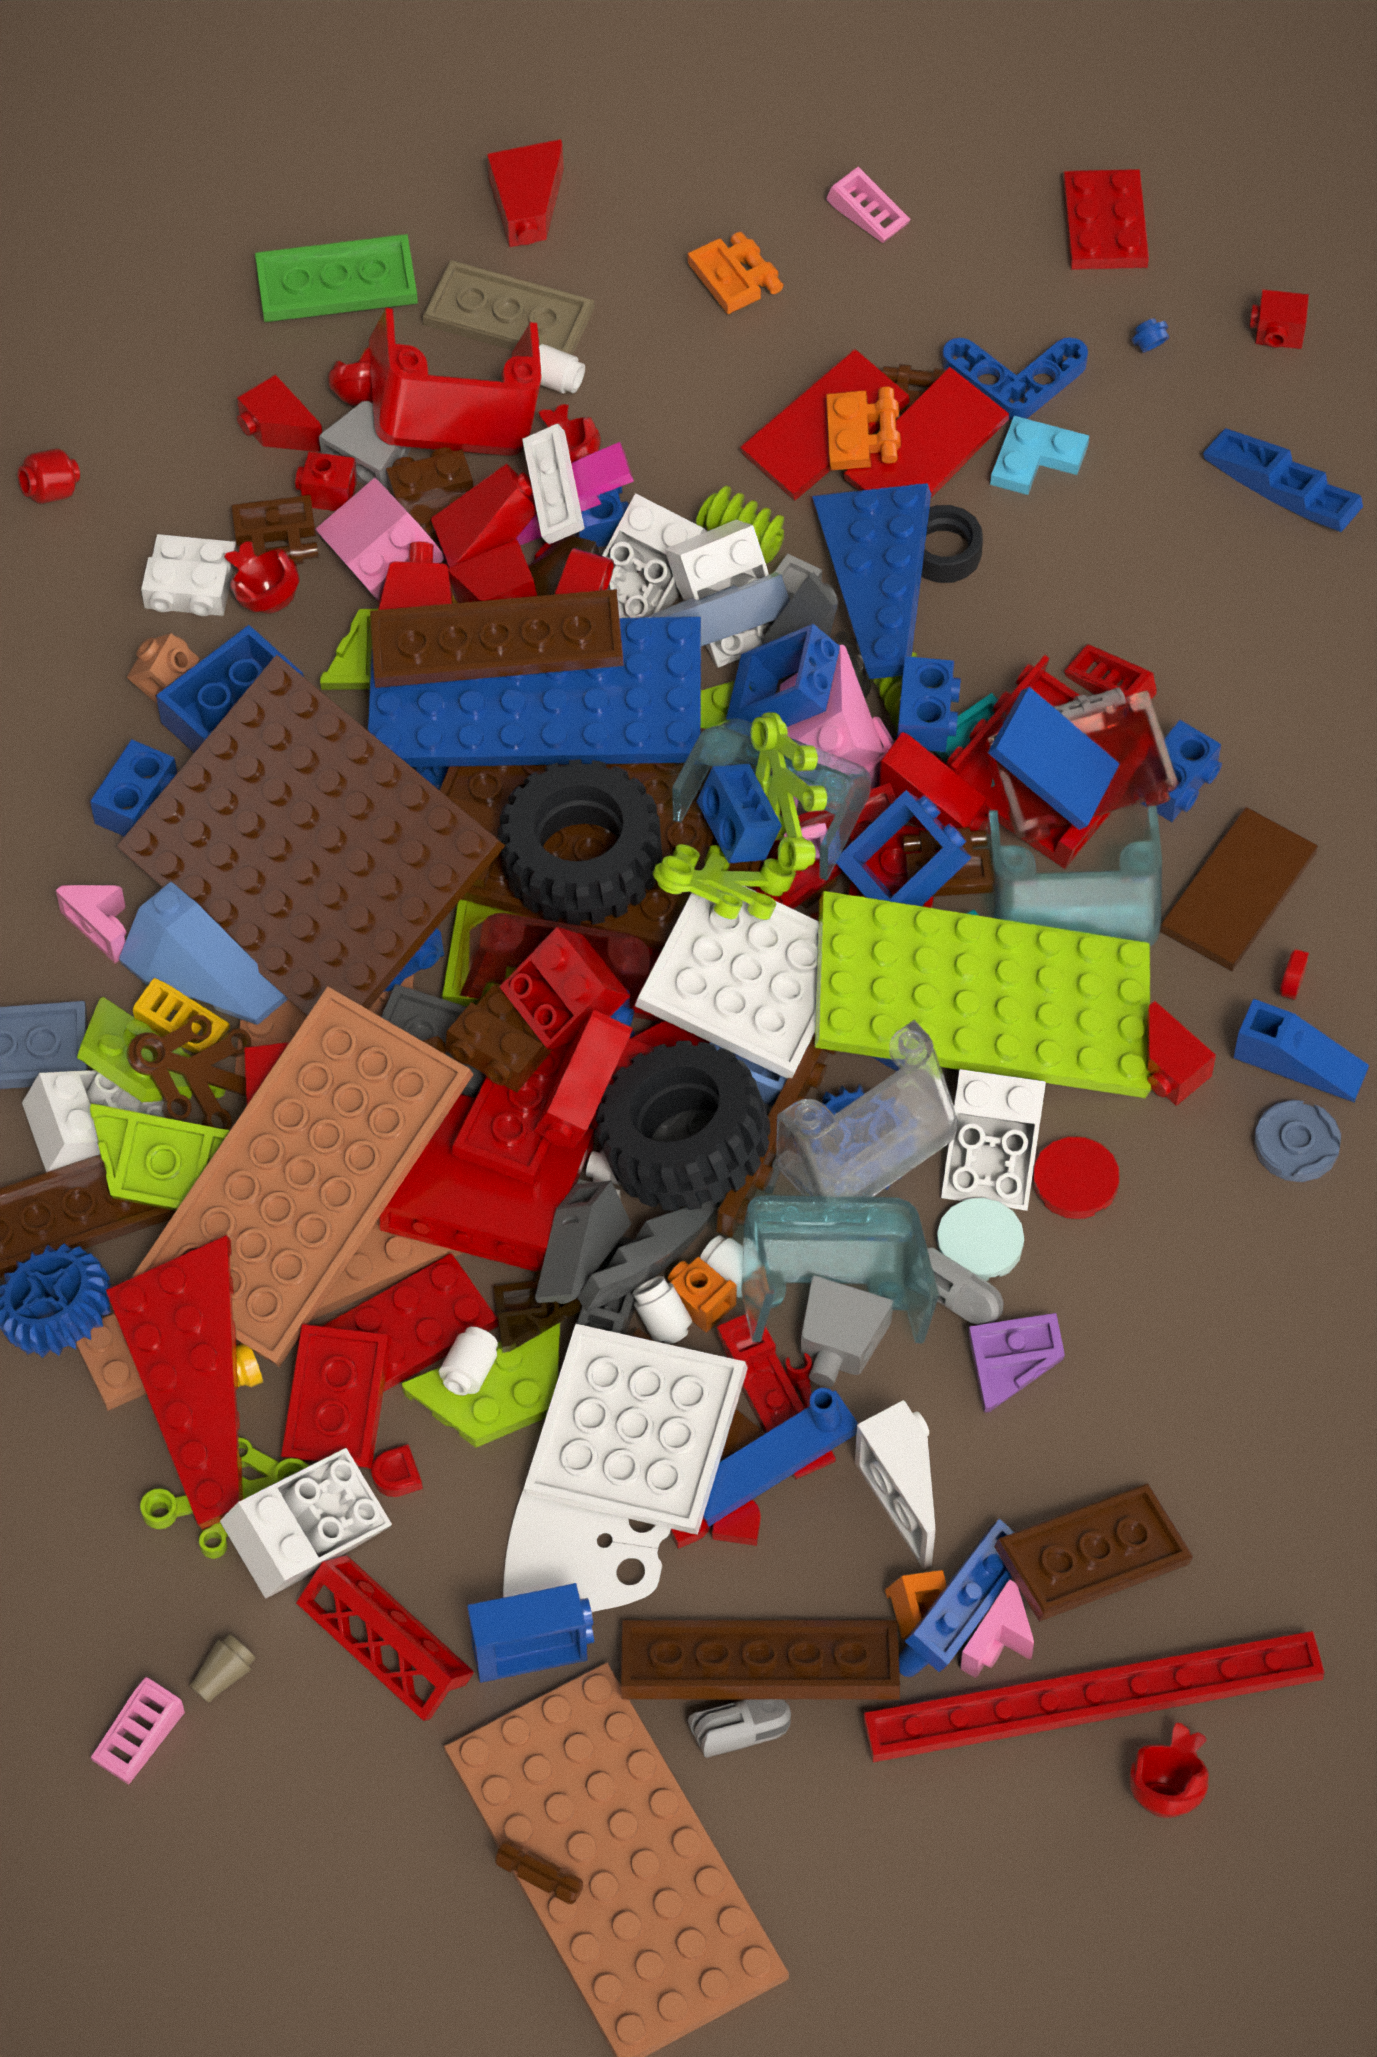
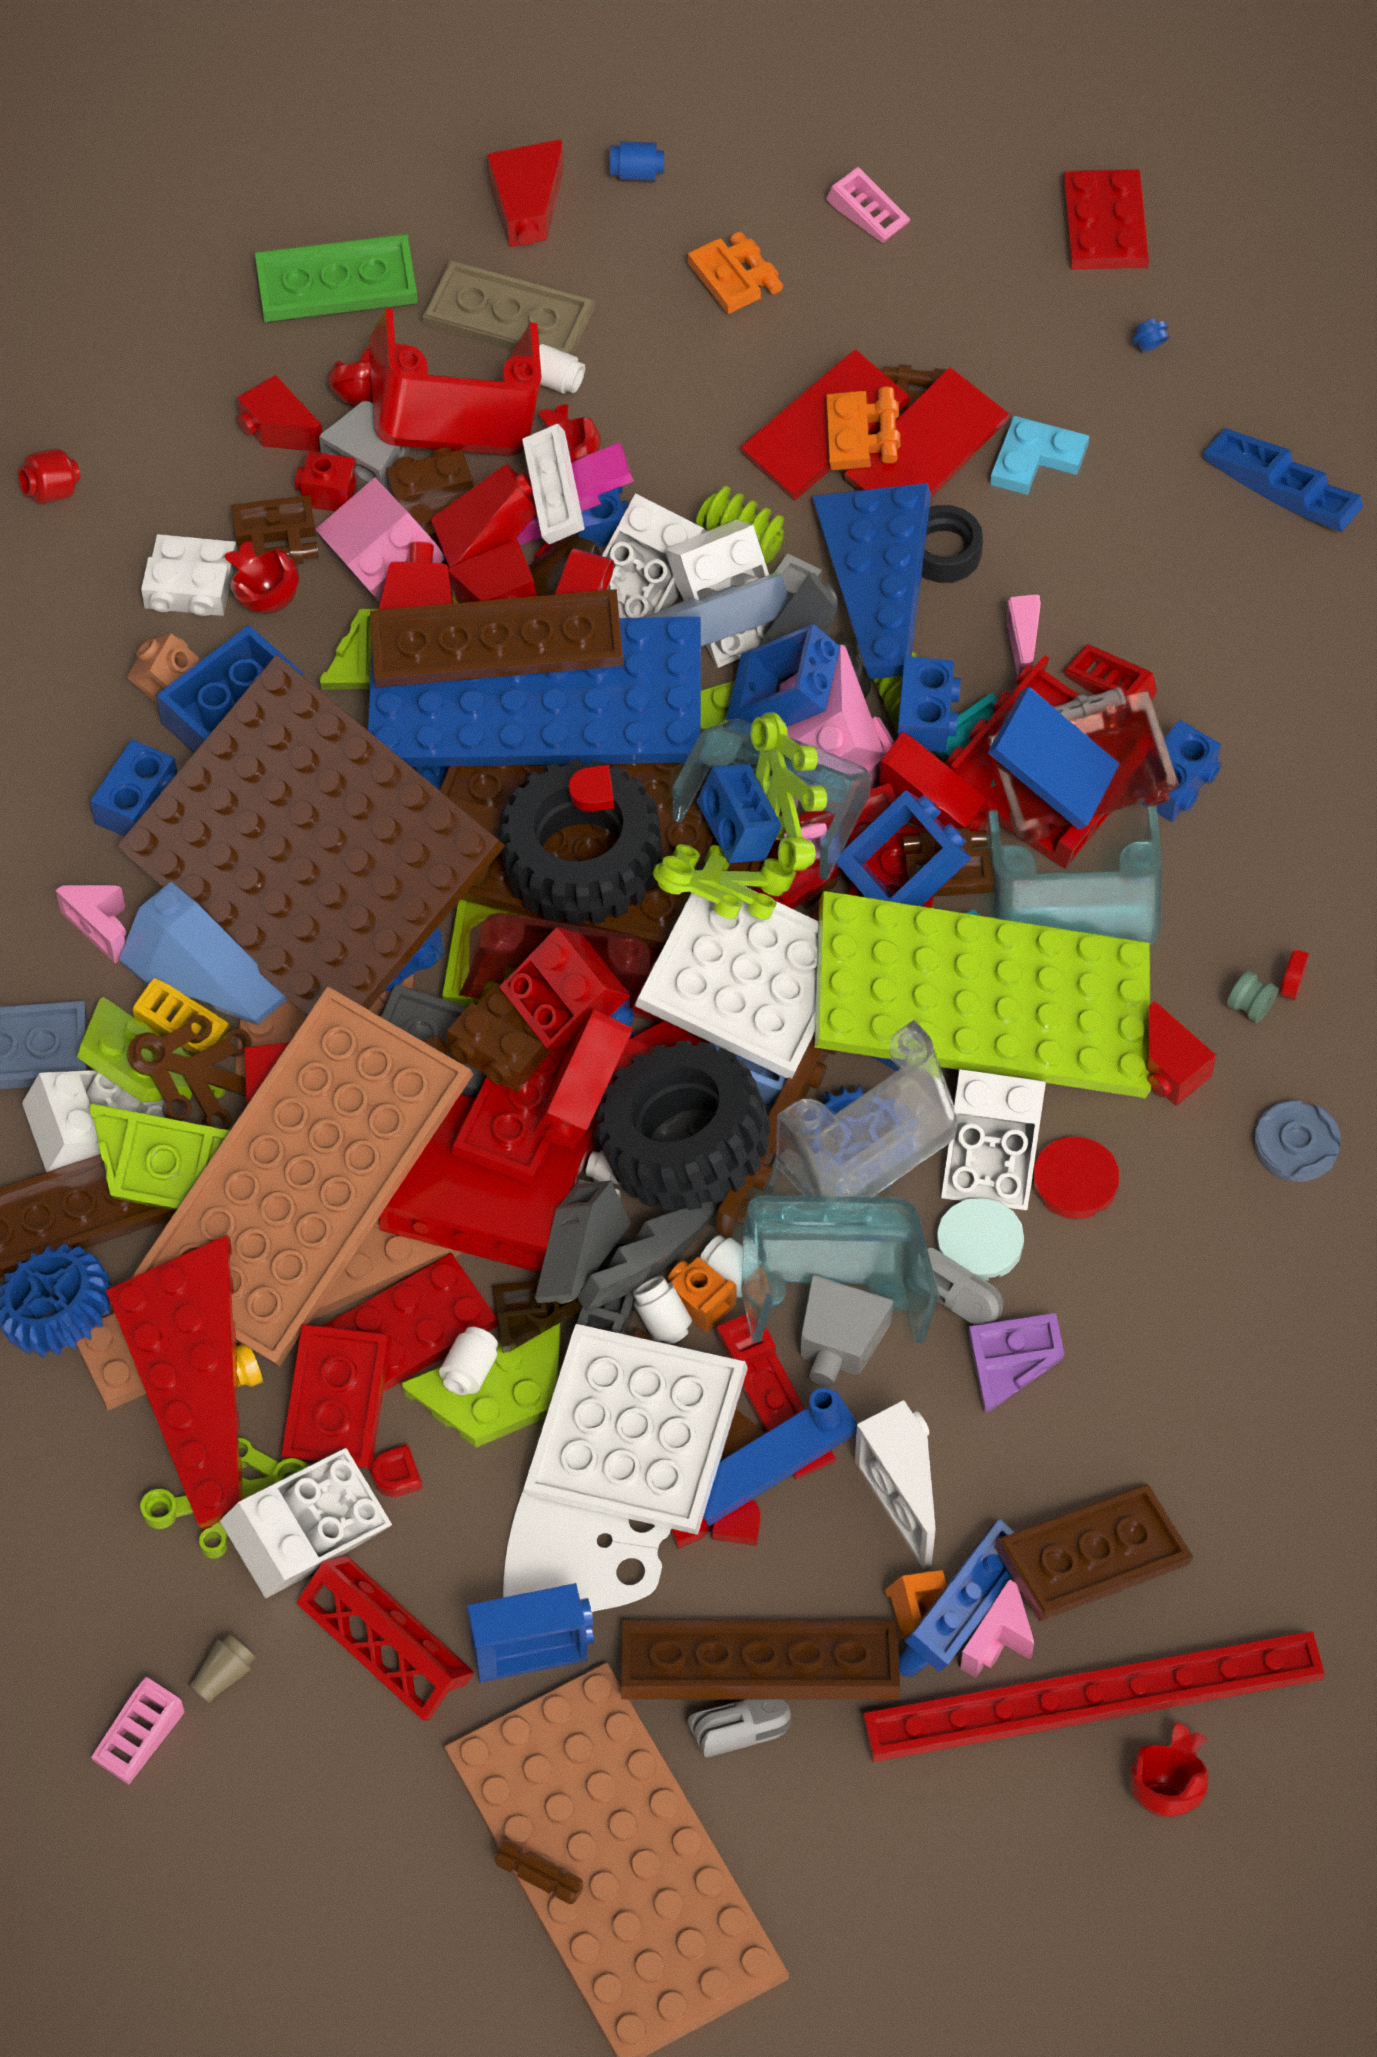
red hand [786,1353,812,1409] -> none
blue beam [942,337,1088,420] -> none
reddish brown tile [1160,807,1318,971] -> none
blue slope [1234,999,1369,1102] -> none
red brick [1250,289,1309,349] -> none
none -> red tile [569,765,615,811]
none -> blue brick [610,141,664,181]
none -> bright pink slope [1006,595,1041,679]
none -> sand green wheel [1227,970,1279,1024]

